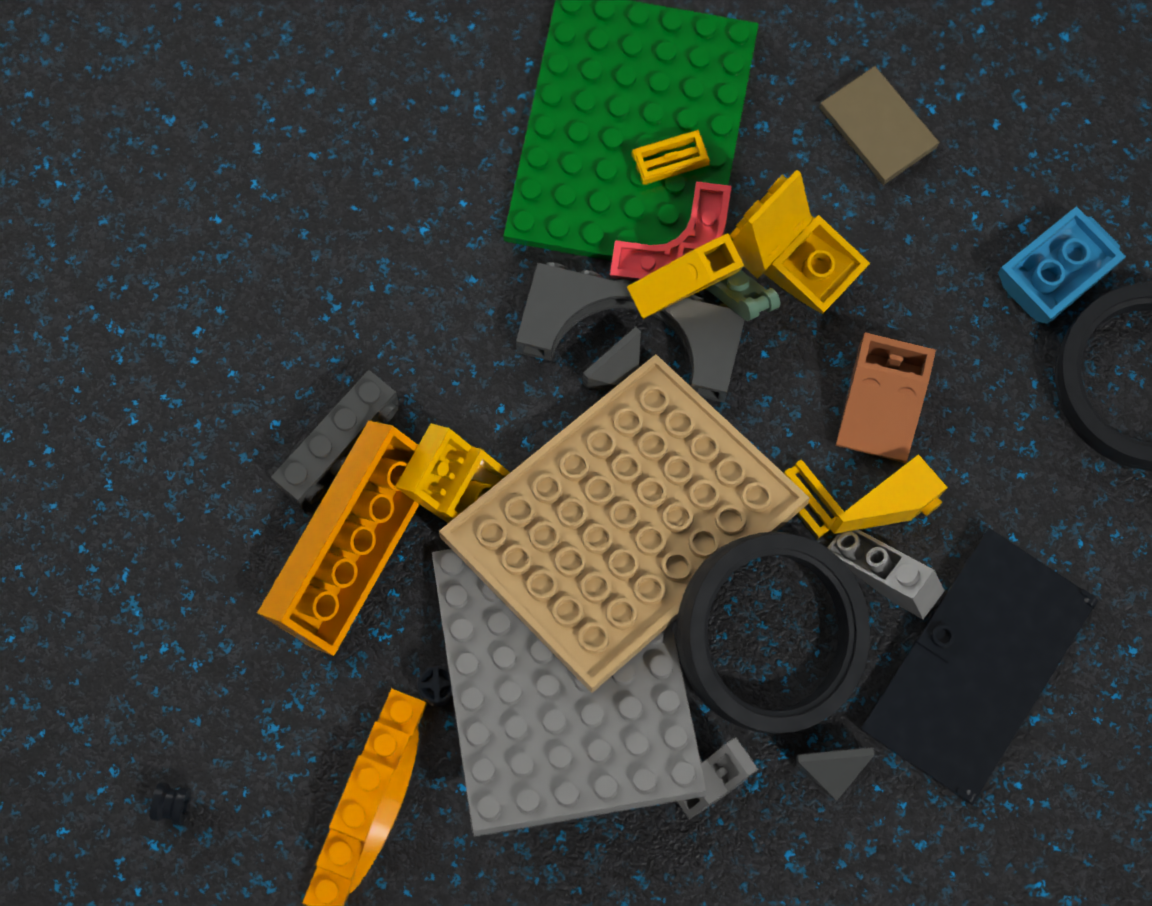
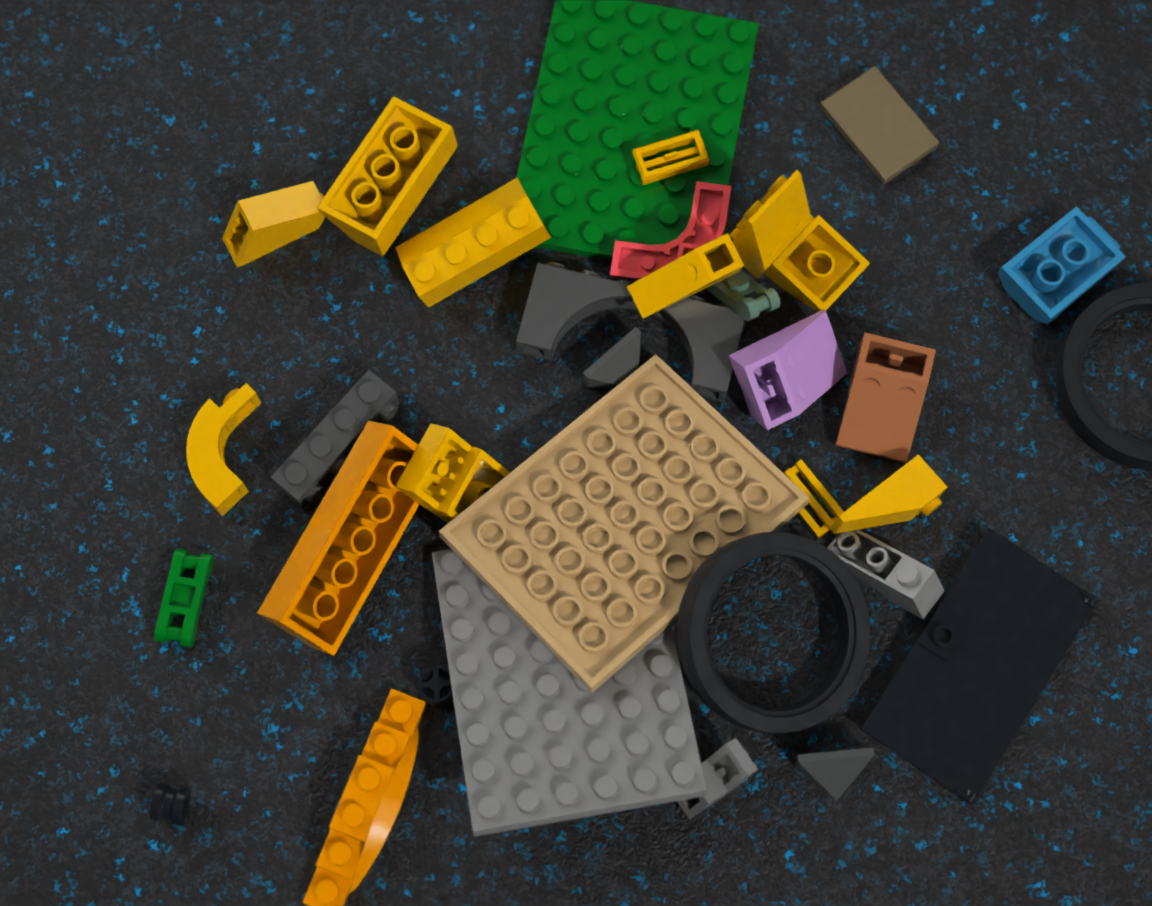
none -> green plate [154,548,214,648]
none -> yellow arch [186,383,261,517]
none -> yellow slope [222,181,325,267]
none -> yellow slope [317,96,458,257]
none -> yellow slope [396,178,551,308]
none -> lavender slope [728,309,847,430]

